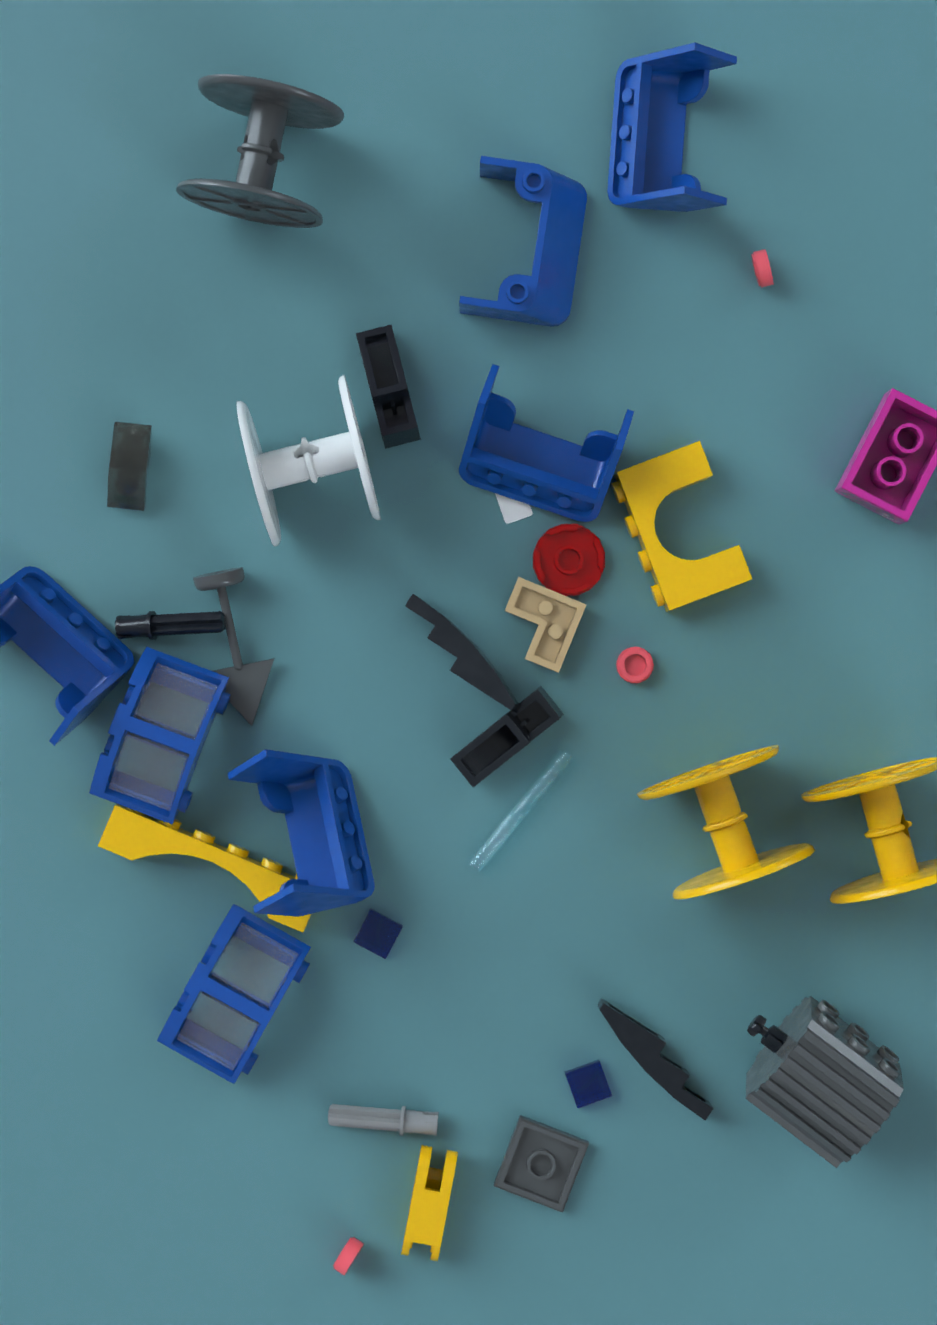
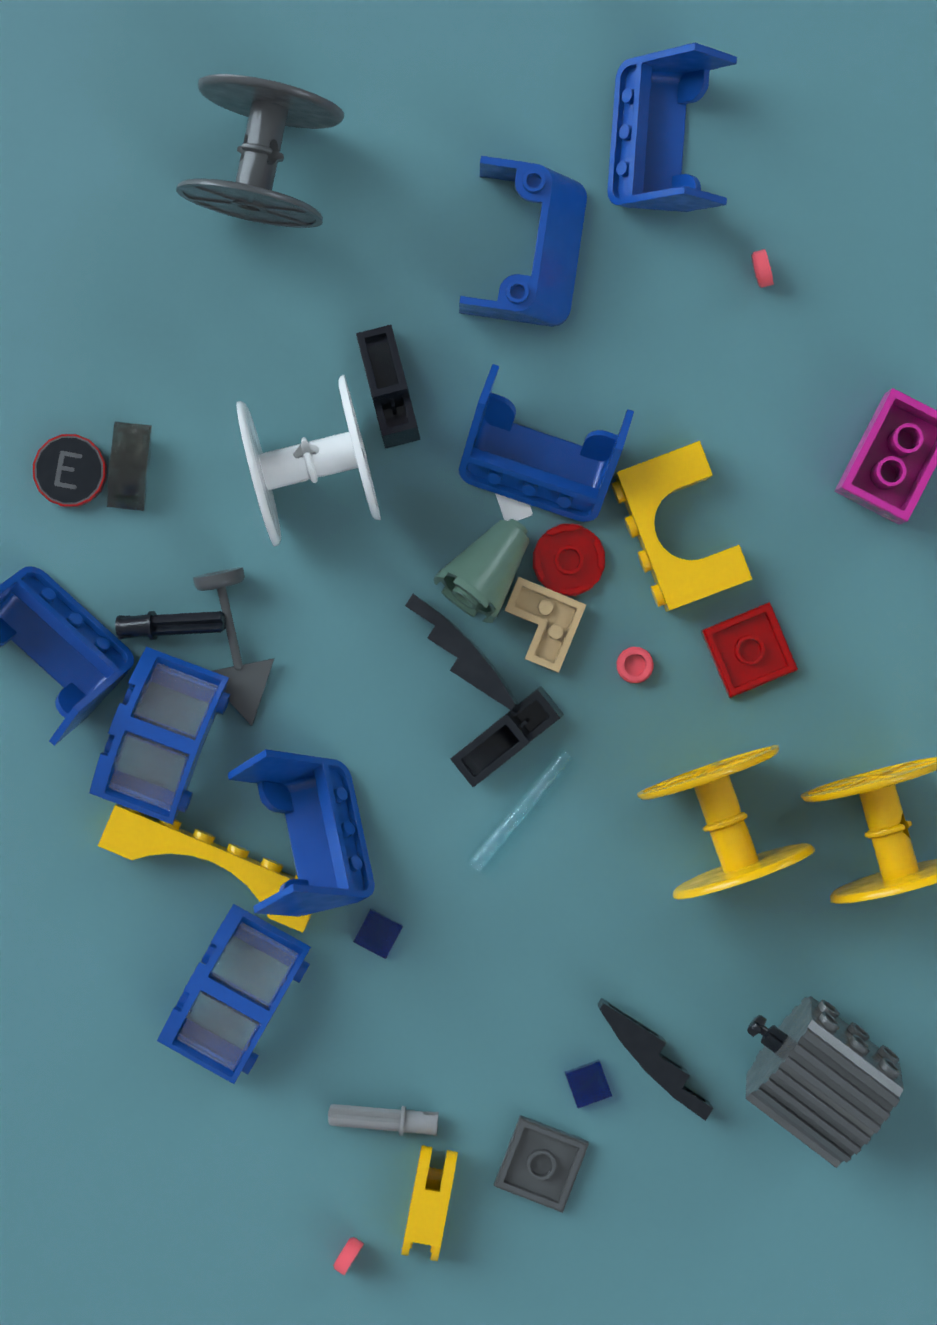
none -> black tile [33,434,107,507]
none -> sand green cone [434,519,530,623]
none -> red tile [701,602,798,698]

